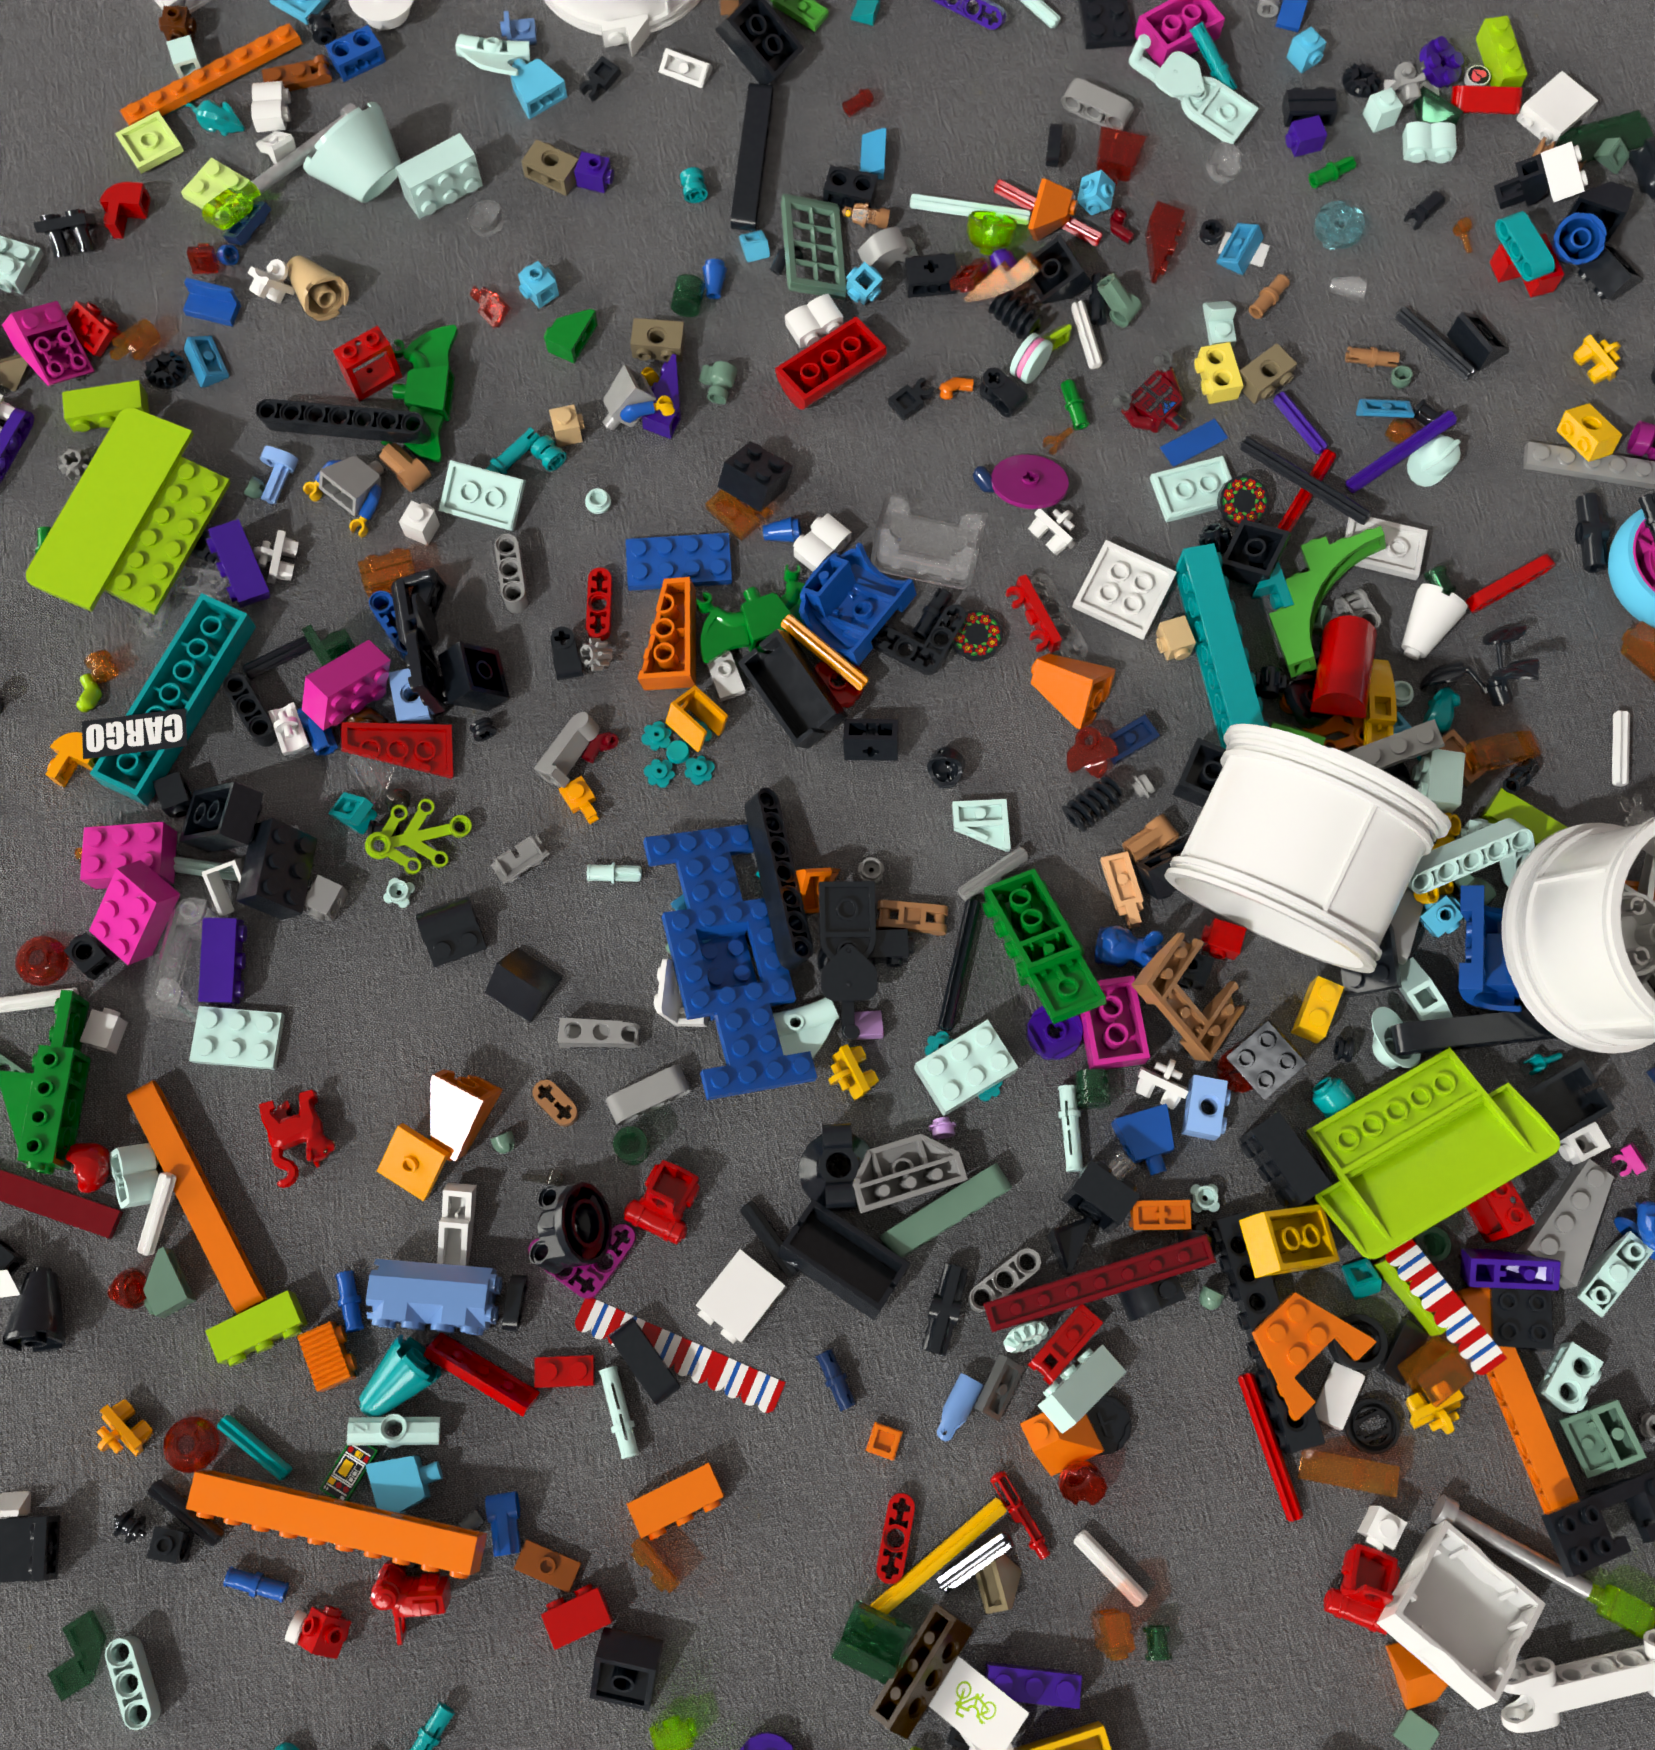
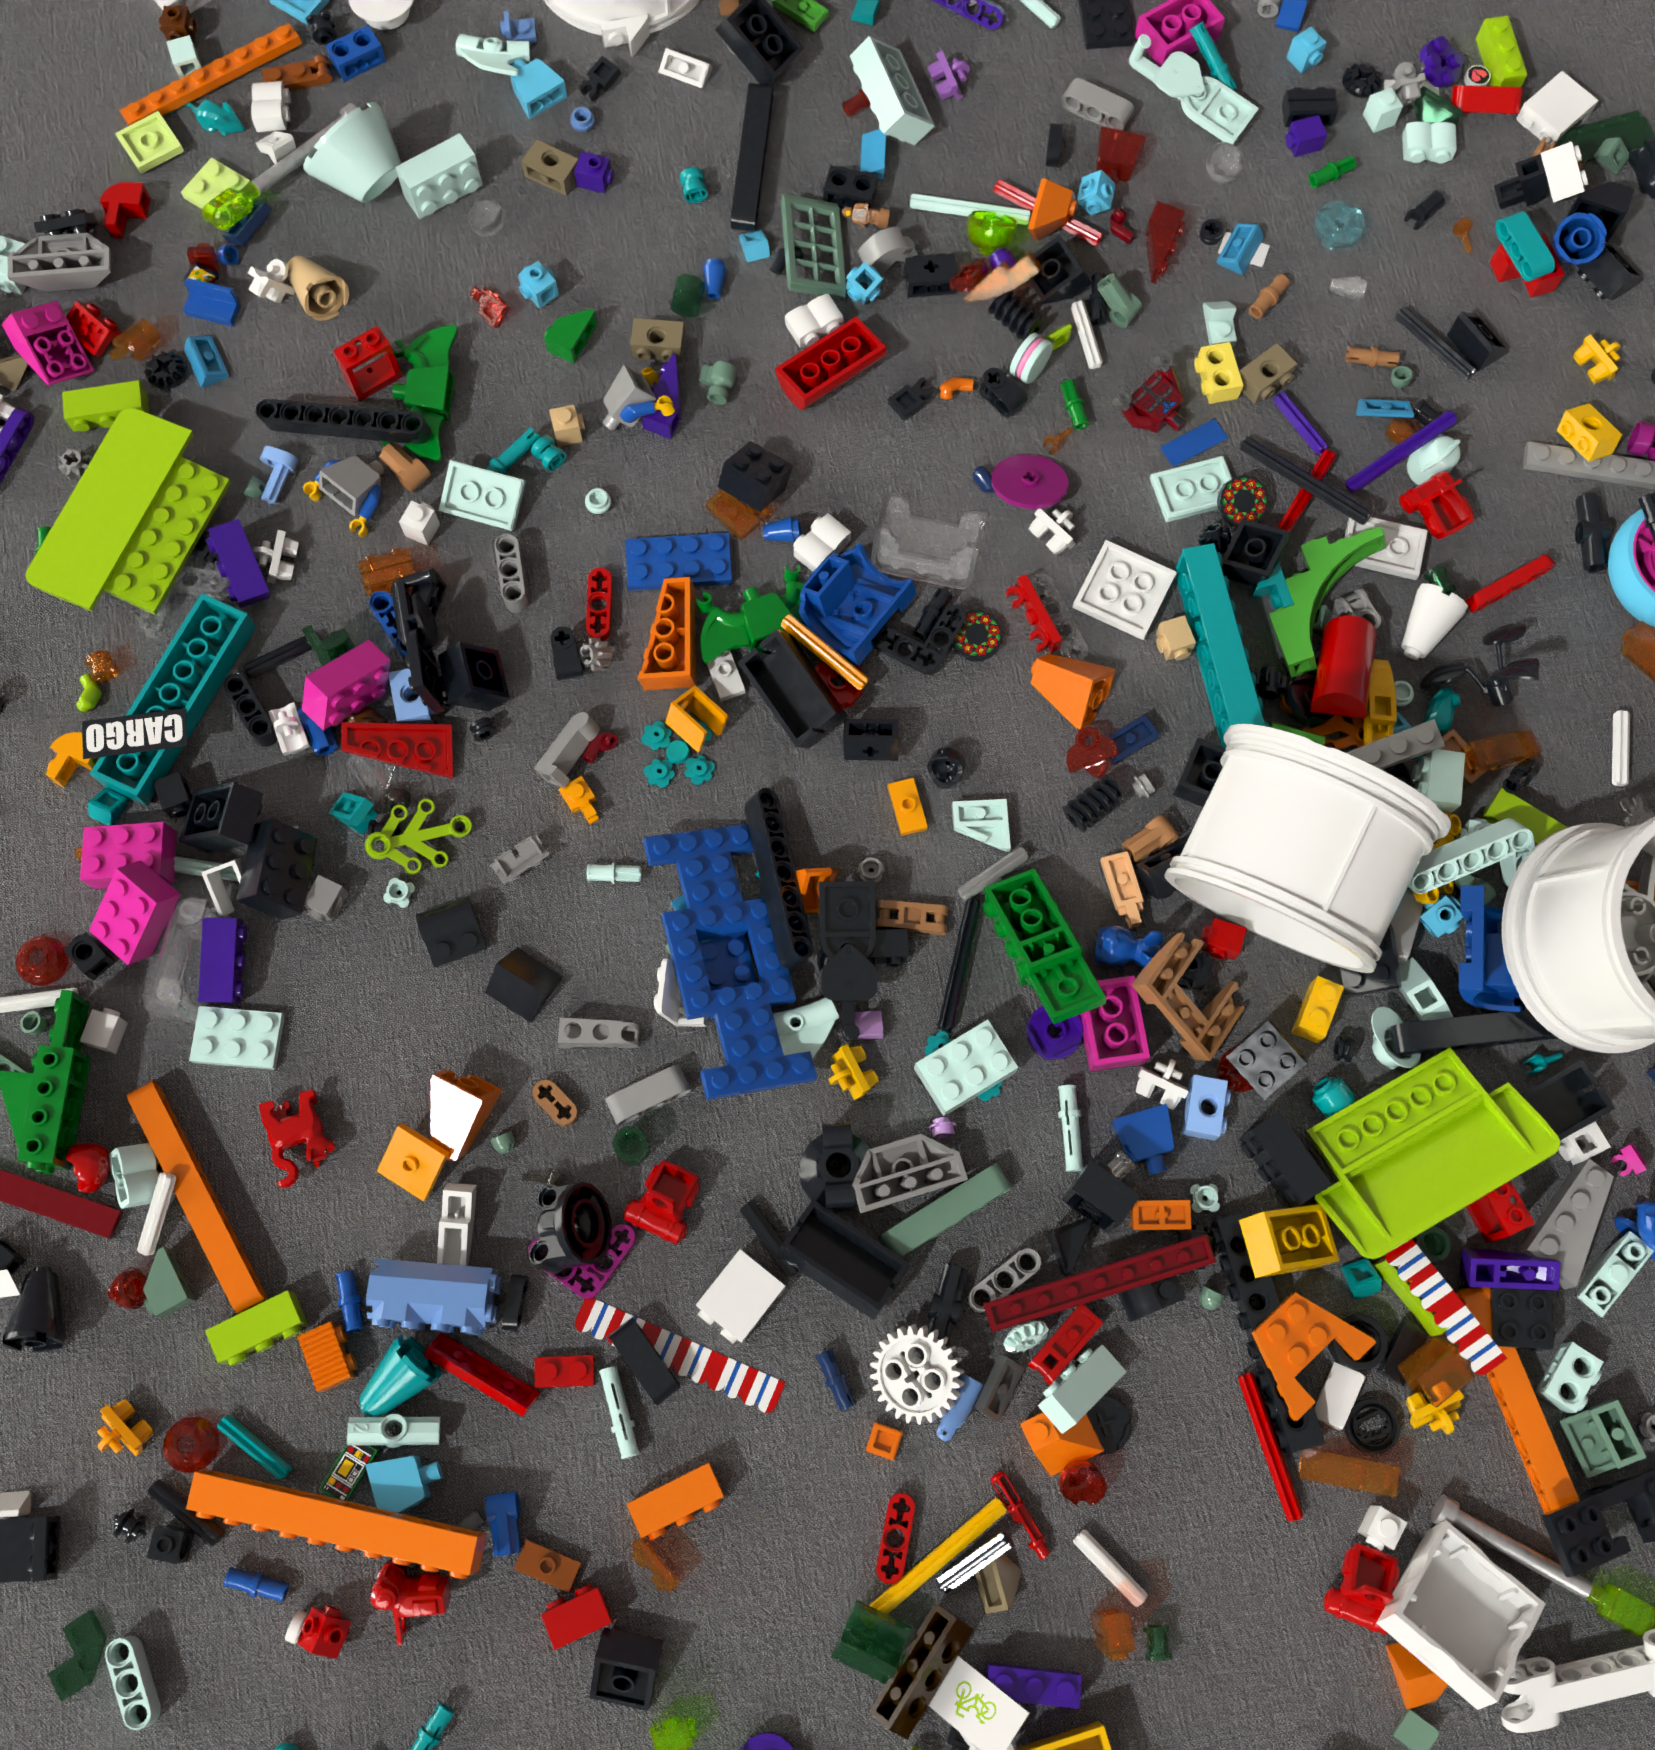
clear green piece [1075,1069,1111,1109] -> none
none -> light grey wedge [8,232,111,292]
none -> sand green hinge [20,1011,47,1035]
none -> teal slope [88,787,128,826]
none -> tile [184,261,219,284]
none -> medium blue plate [570,107,595,132]
none -> light aqua brick [850,36,935,145]
none -> white gear [870,1324,965,1424]
none -> light orange plate [887,778,928,836]
none -> medium lavender hips [927,50,970,101]
none -> red piece [1399,471,1475,540]

